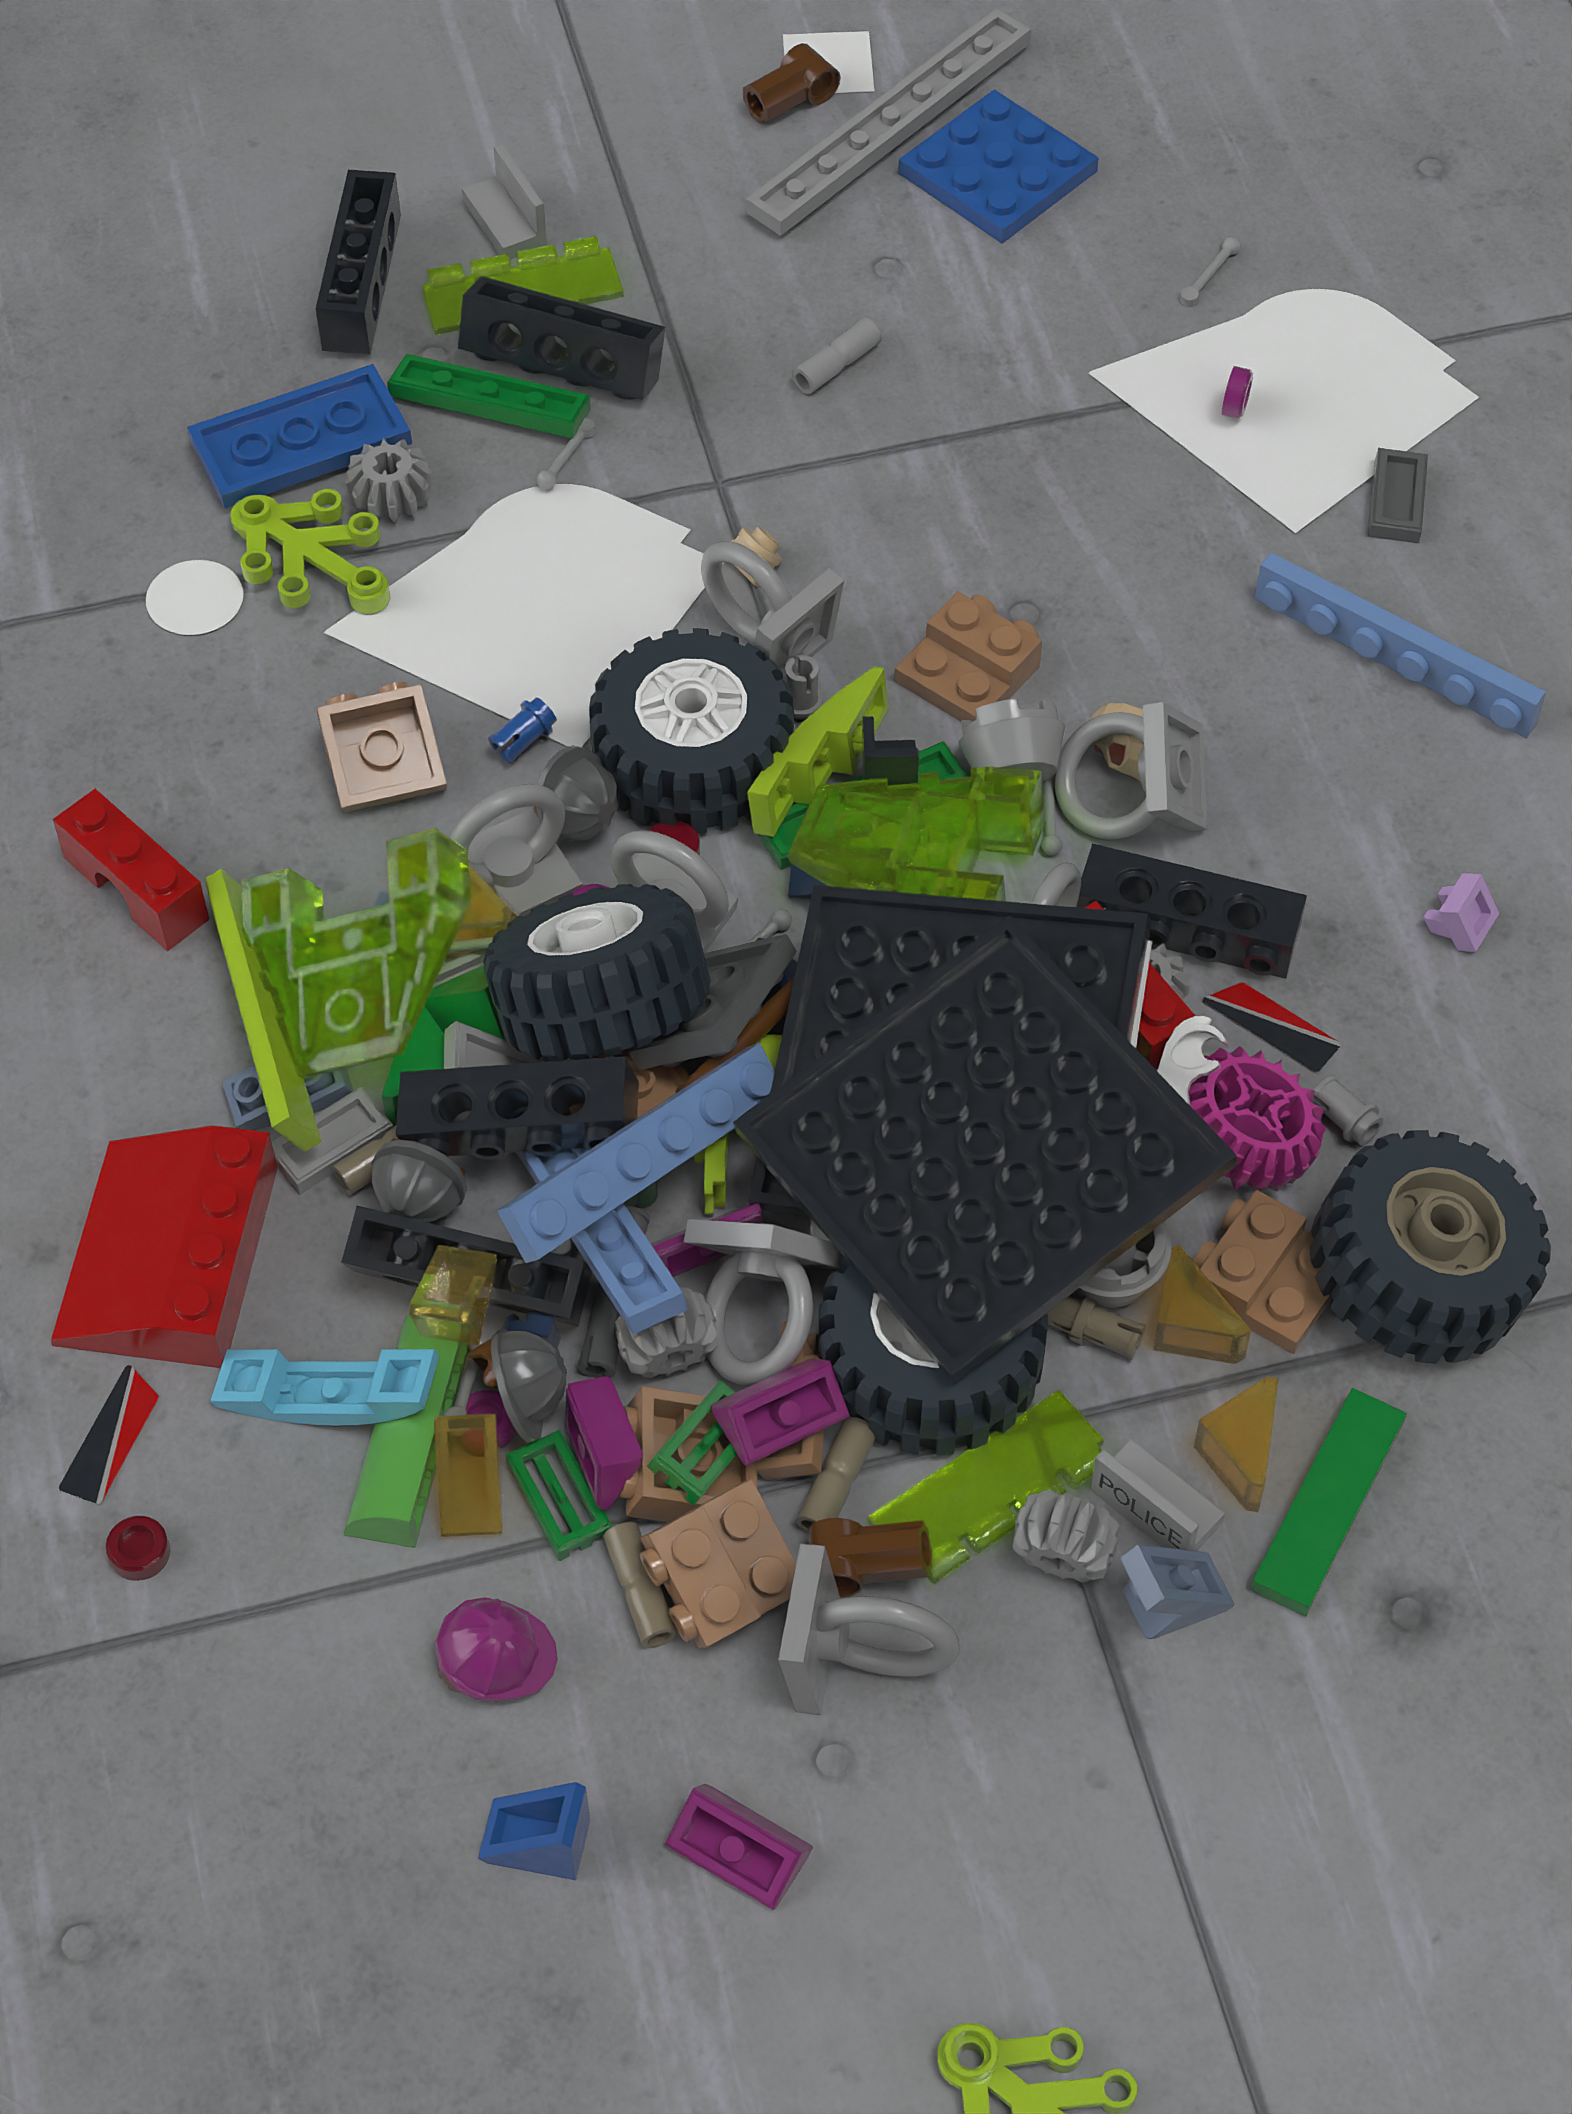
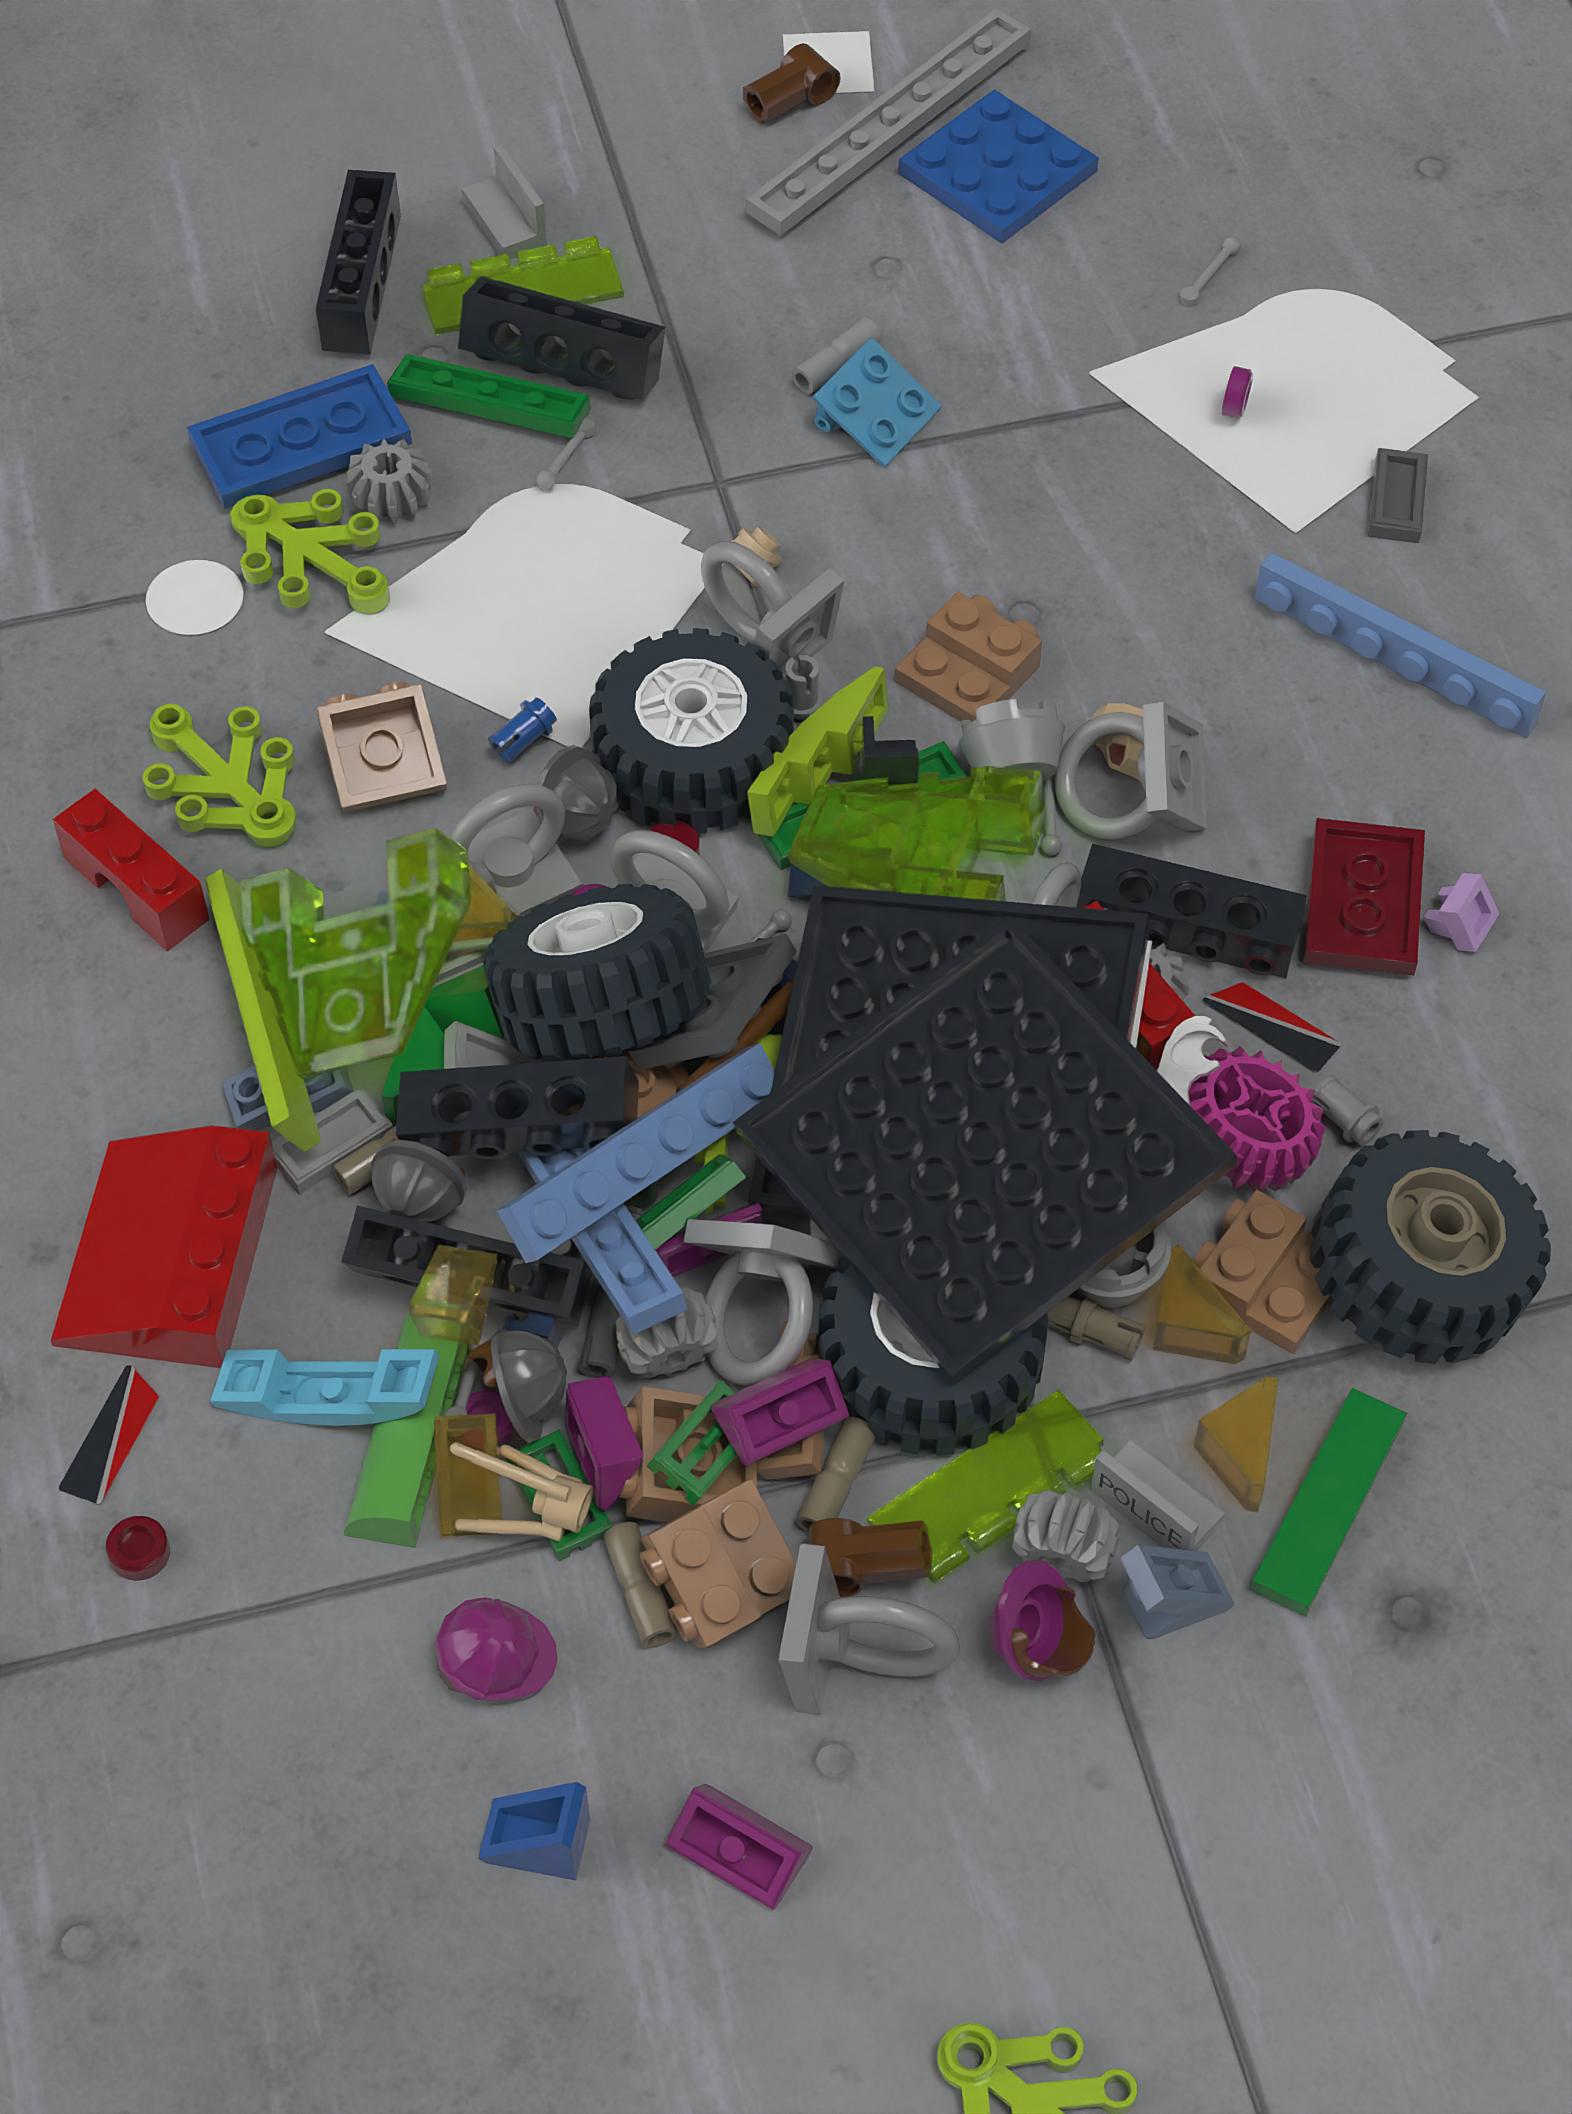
none -> lime plant [142,704,296,847]
none -> tan plant [450,1443,593,1541]
none -> green tile [635,1154,746,1250]
none -> dark azure hinge [812,337,942,467]
none -> magenta piece [988,1560,1096,1682]
none -> dark red plate [1303,818,1425,976]

